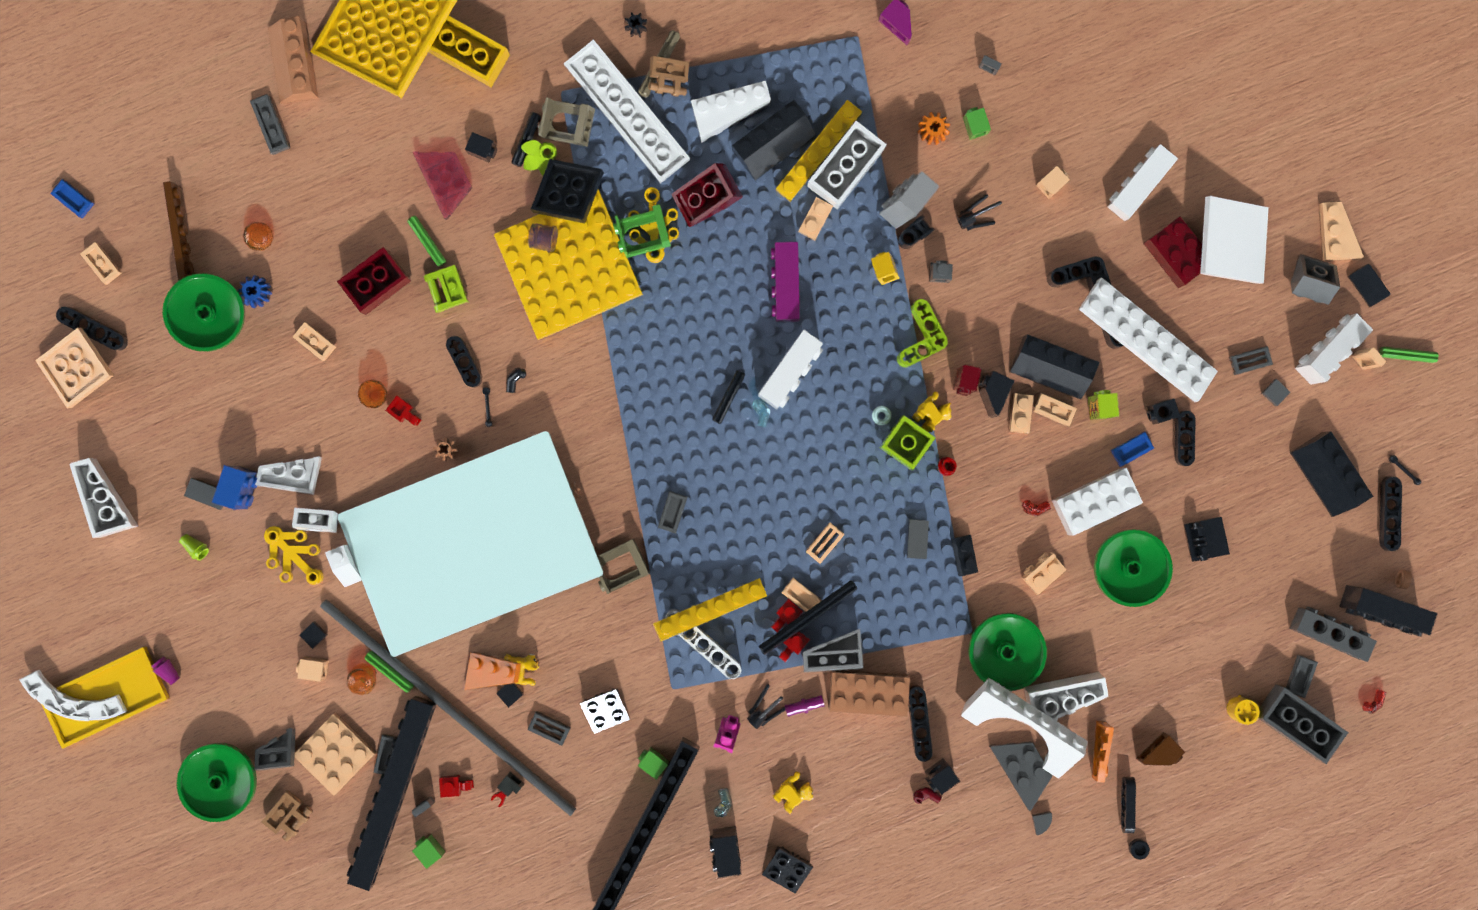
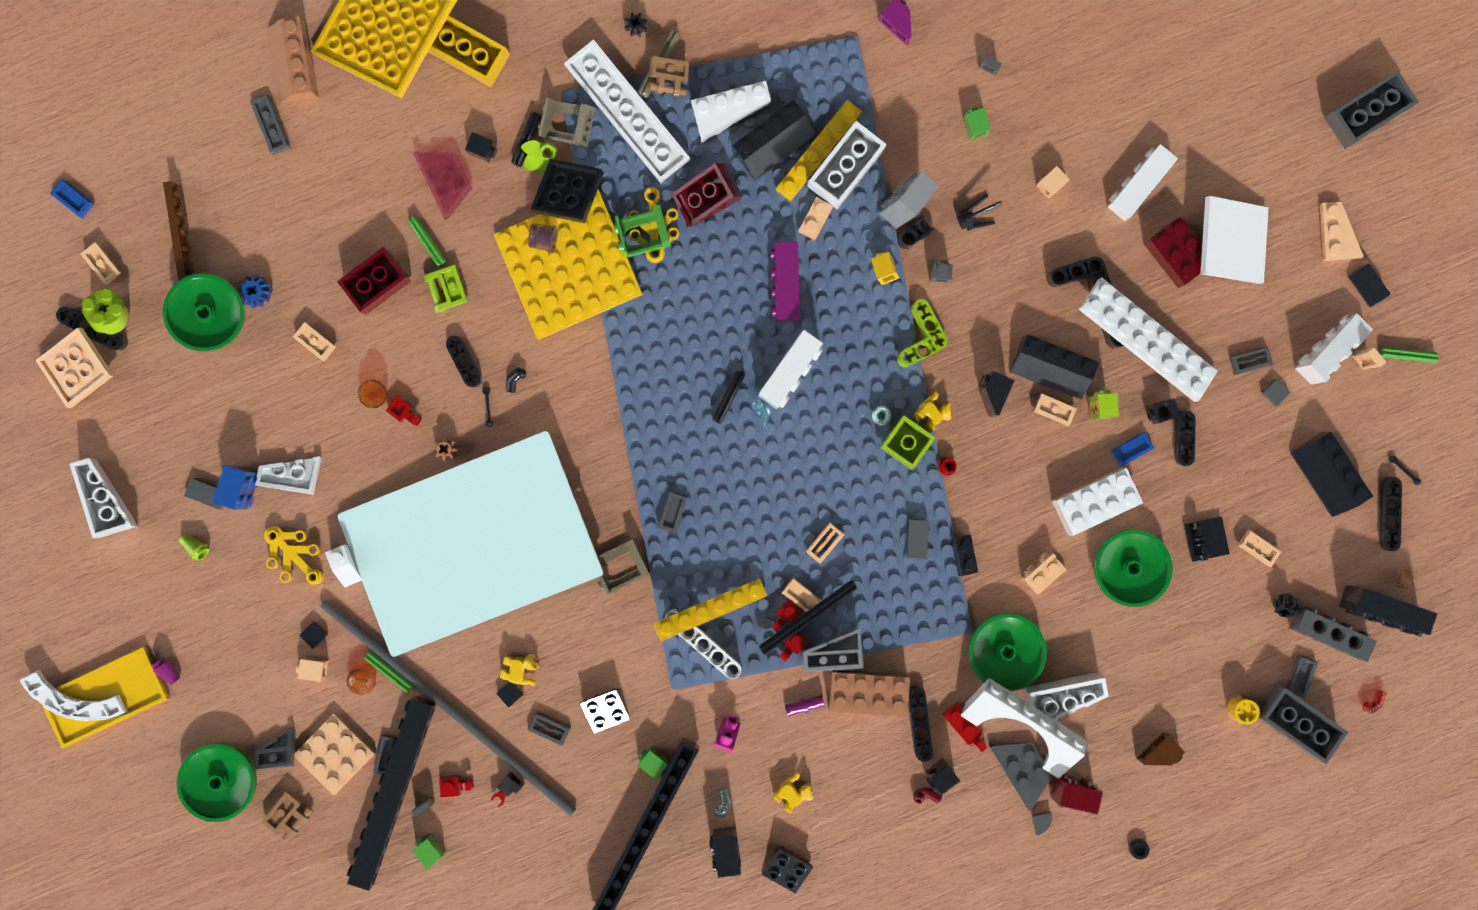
clear orange hair [243,222,274,251] -> none
white brick [292,508,338,533] -> none
orange wing [464,652,521,690] -> none
black plant [747,684,785,729] -> none
orange gear [918,112,950,145] -> none
dark red brick [953,365,981,396] -> none
light nougat plate [1009,393,1034,434] -> none
clear red arm [1022,500,1051,516] -> none
orange wing [1092,721,1114,783] -> none
black beam [1121,777,1136,833] -> none
dark grey slope [1291,254,1340,305] -> none
none -> lime brick [82,289,129,334]
none -> red hinge [942,702,988,752]
none -> dark red brick [1051,774,1103,815]
none -> light nougat plate [1237,530,1282,567]
none -> black gear [1273,594,1299,618]
none -> dark grey brick [1324,70,1419,149]

